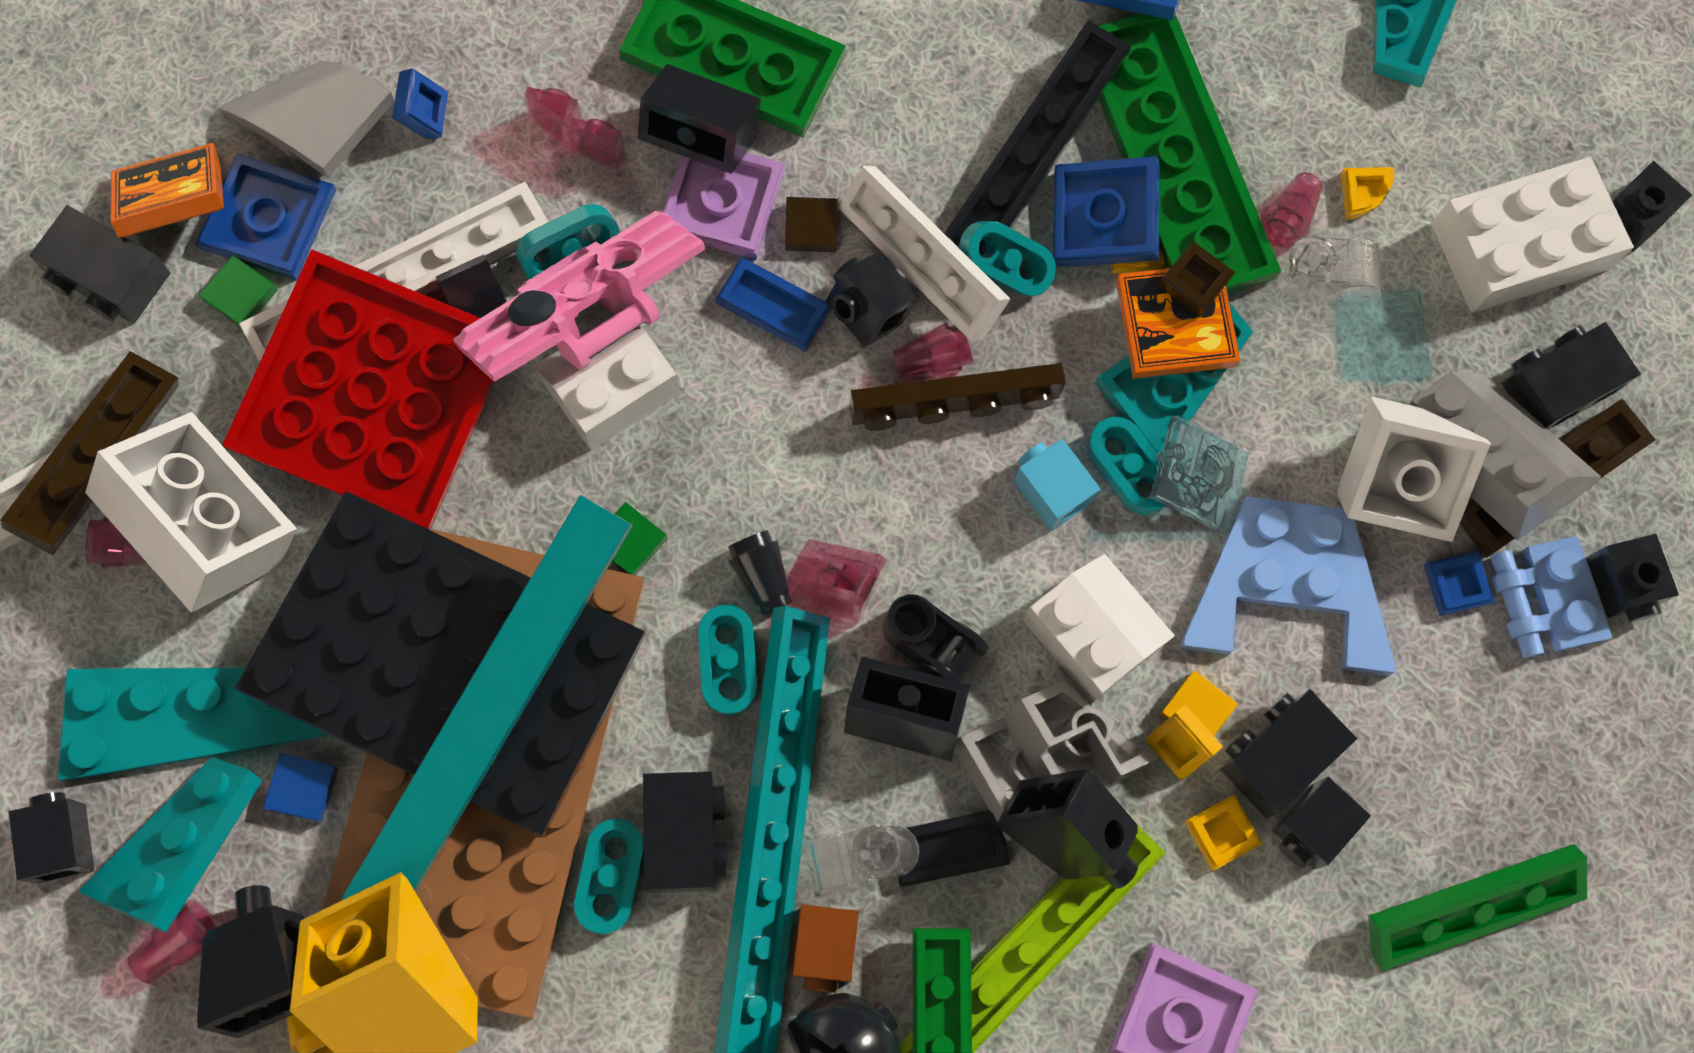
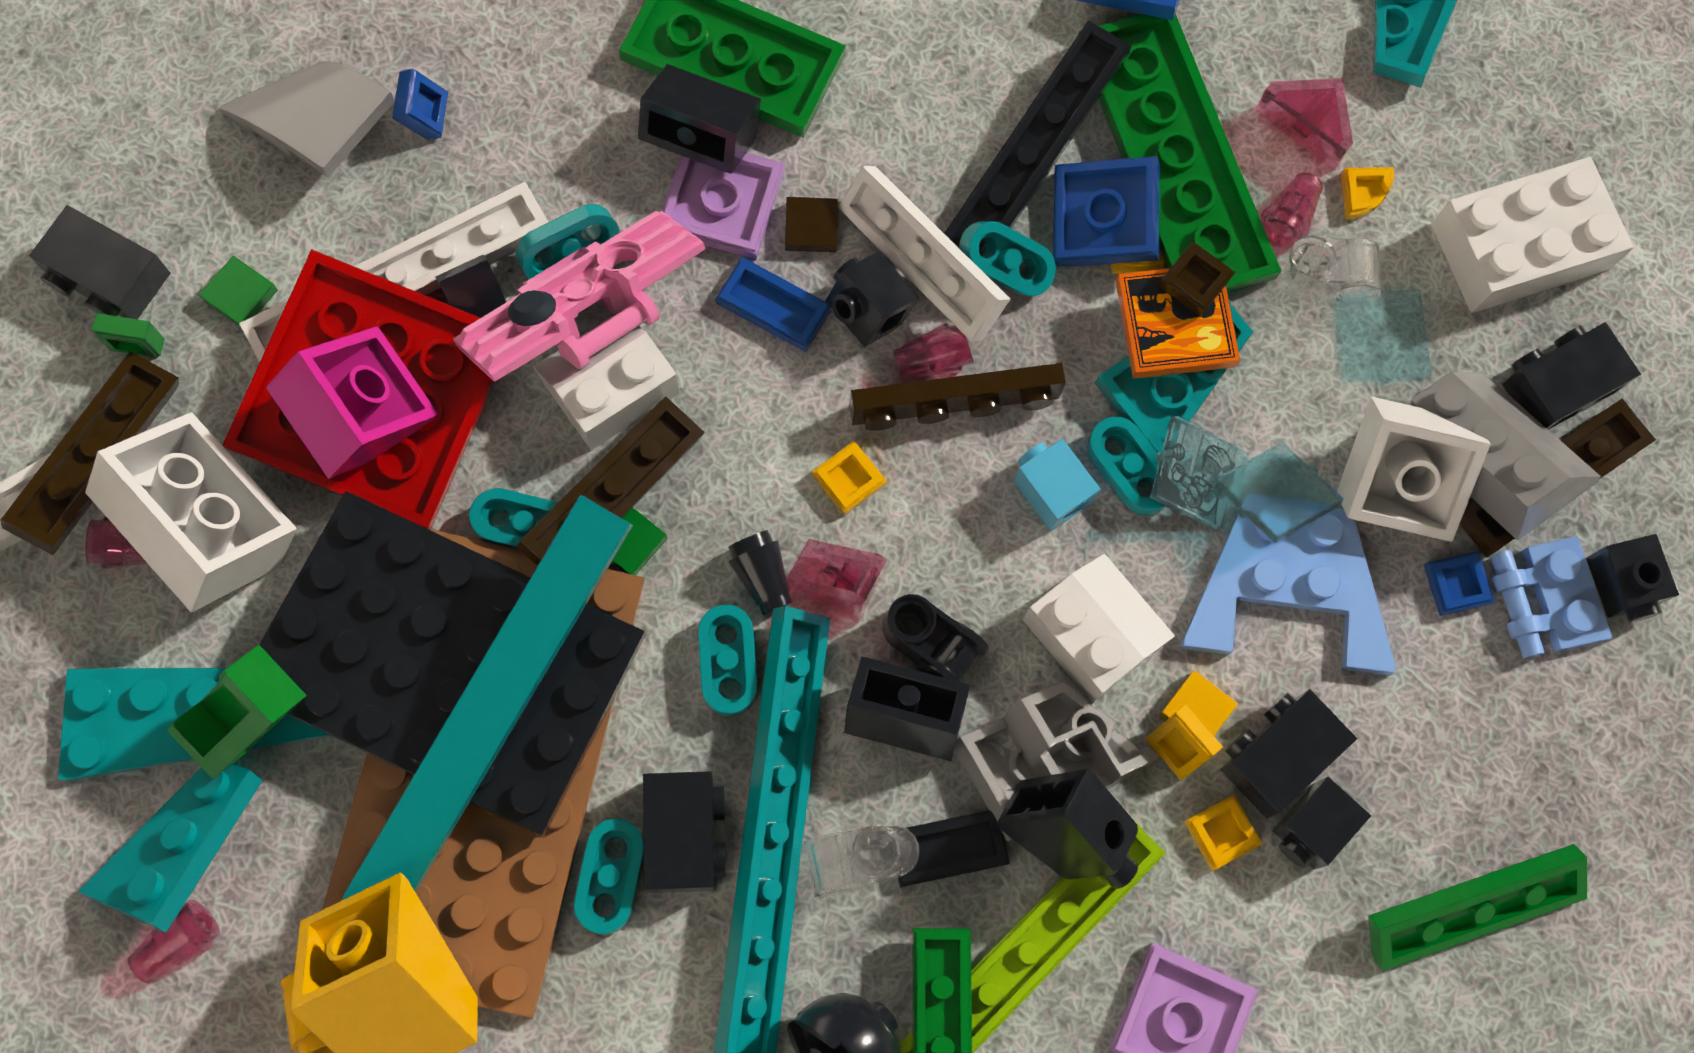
black brick [8,792,95,884] -> none
tile [110,142,224,238] -> none
blue tile [196,154,336,280] -> none
black torso [197,885,305,1038] -> none
blue tile [263,753,338,823] -> none
clear pink slope [525,86,625,169] -> none
dark orange brick [793,904,859,993] -> none
black brick [1612,160,1692,252] -> none
none -> green tile [91,313,165,358]
none -> green panel [168,645,307,780]
none -> dark pink slope [266,326,439,479]
none -> teal plate [469,488,558,549]
none -> dark brown plate [517,396,705,566]
none -> yellow tile [812,441,887,516]
none -> clear light blue piece [1214,442,1344,543]
none -> clear pink slope [1255,78,1353,171]

